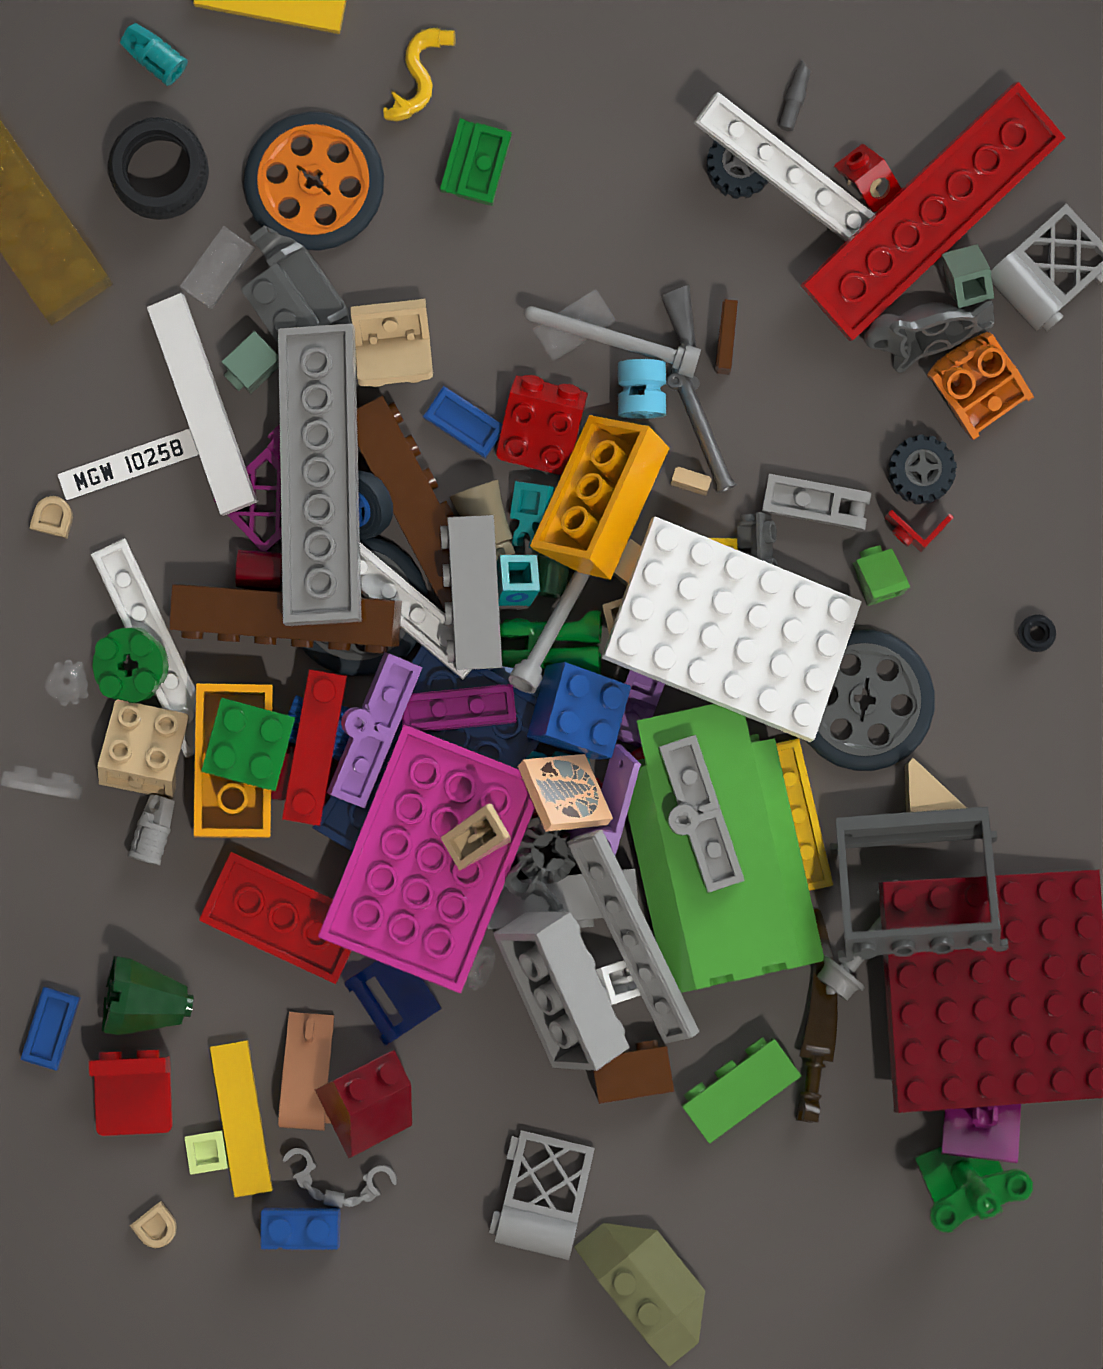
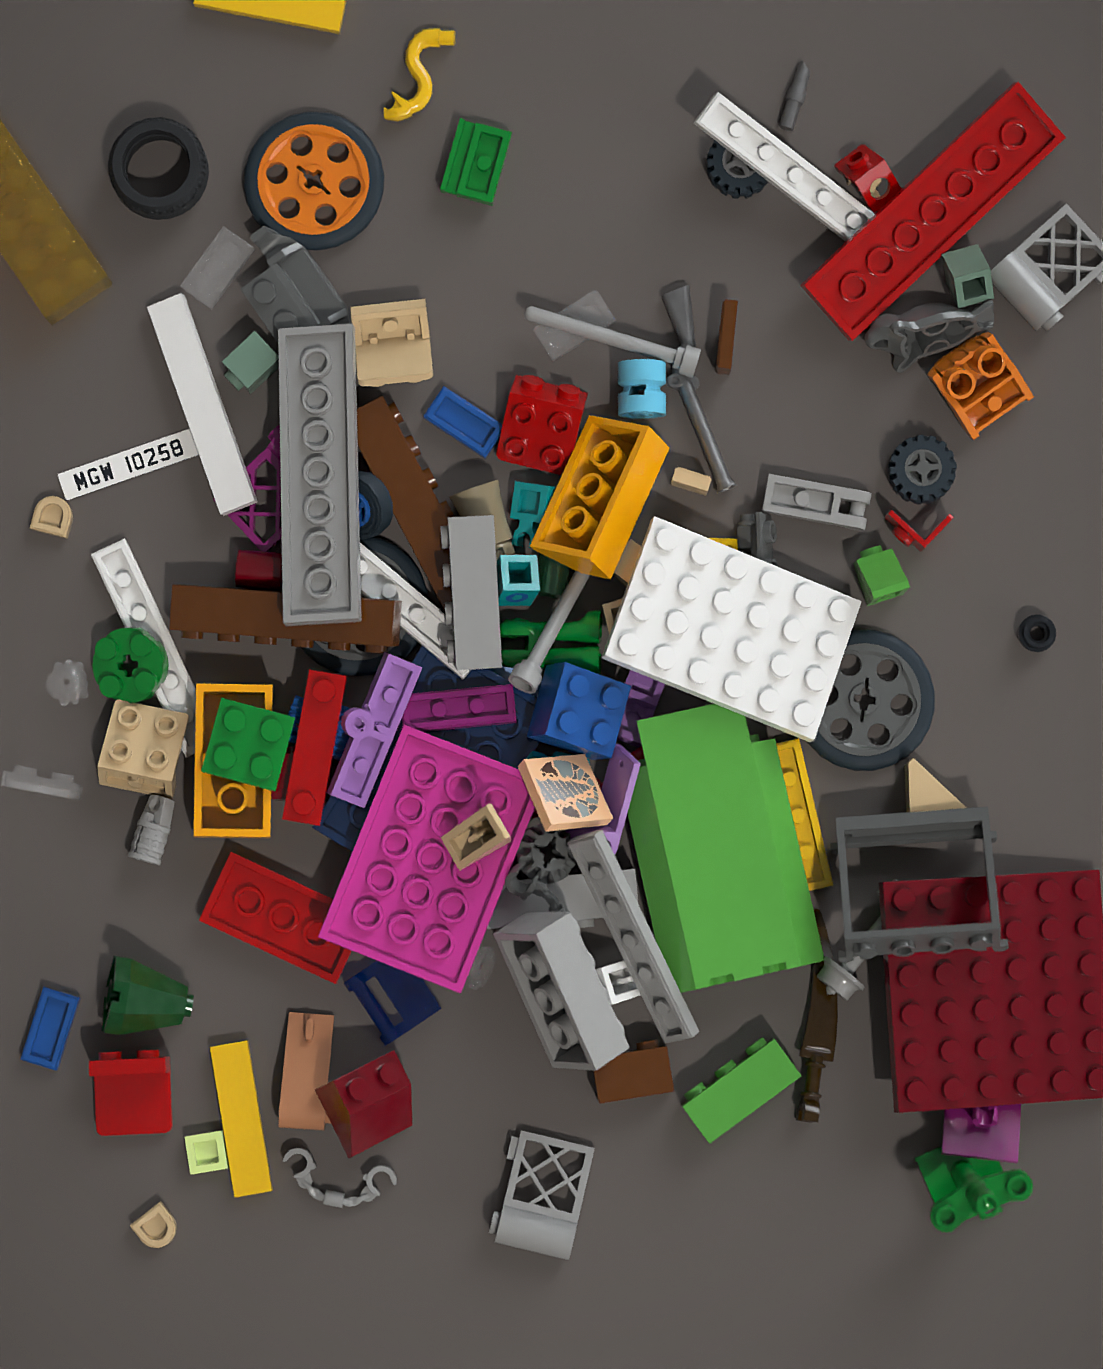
teal hinge [120,23,188,86] -> none
blue brick [261,1208,341,1250] -> none
olive wedge [574,1223,705,1367] -> none
light grey hinge [659,735,745,893] -> none

